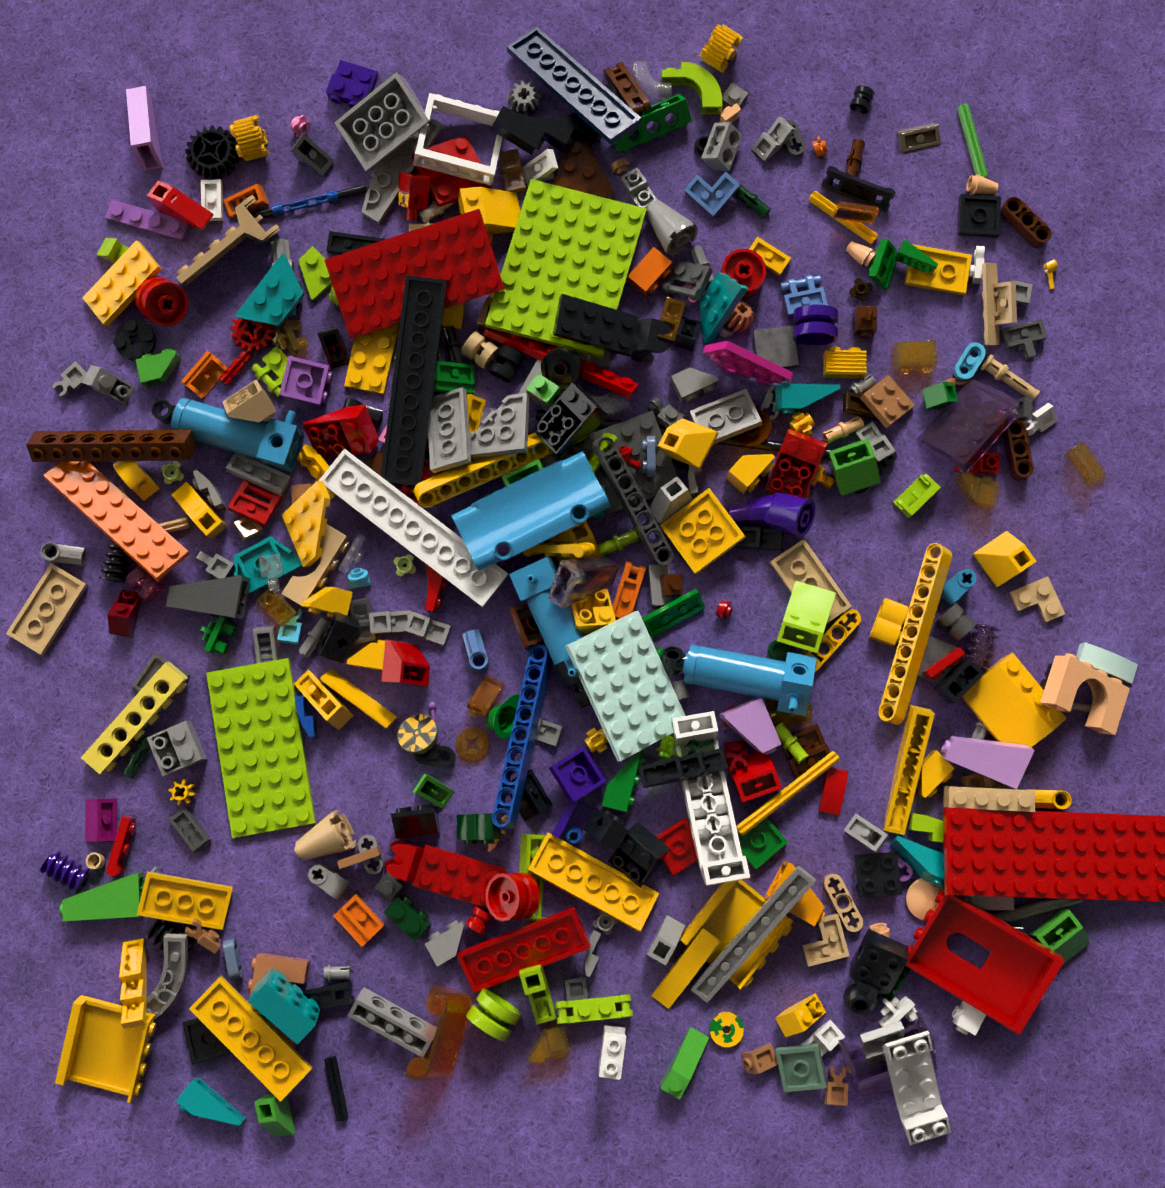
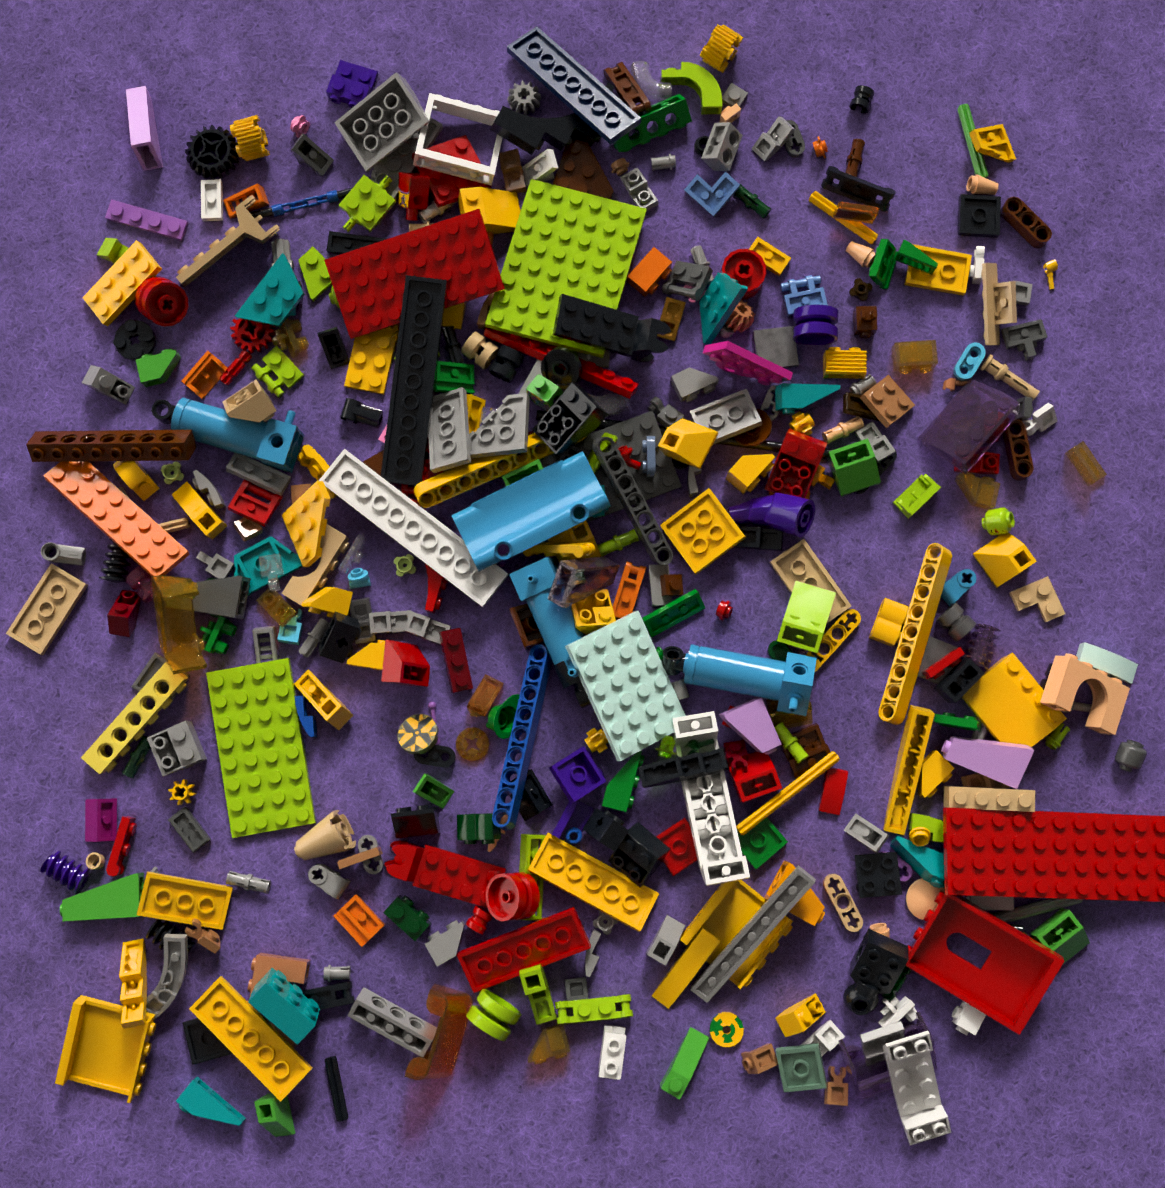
light grey plate [52,361,87,398] -> none
red slope [146,180,213,230] -> none
sand blue beam [223,938,243,981] -> none
medium lavender plate [279,356,332,408] -> none
red slope [302,405,379,458] -> none
yellow slope [320,669,397,729] -> none
dark grey plate [375,872,405,901] -> none
medium blue piece [462,629,489,672] -> none
light grey slope [521,714,564,747] -> none
light grey cone [646,200,698,256] -> none
light grey slope [650,476,693,525] -> none
black slope [674,317,701,351] -> none
tan plate [802,913,849,967] -> none
dark tan slope [896,123,941,153] -> none
green brick [922,382,958,409] -> none
yellow piece [1026,789,1072,809] -> none
none -> clear yellow windscreen [151,575,207,675]
none -> light grey pin [226,871,271,894]
none -> lime plate [339,175,396,233]
none -> dark red plate [439,628,473,693]
none -> light grey pin [651,154,676,171]
none -> yellow plate [909,827,931,846]
none -> green plate [934,712,982,732]
none -> yellow wing [969,124,1016,163]
none -> lime head [982,507,1015,536]
none -> lime pin [1045,723,1070,750]
none -> dark grey head [1115,739,1147,772]

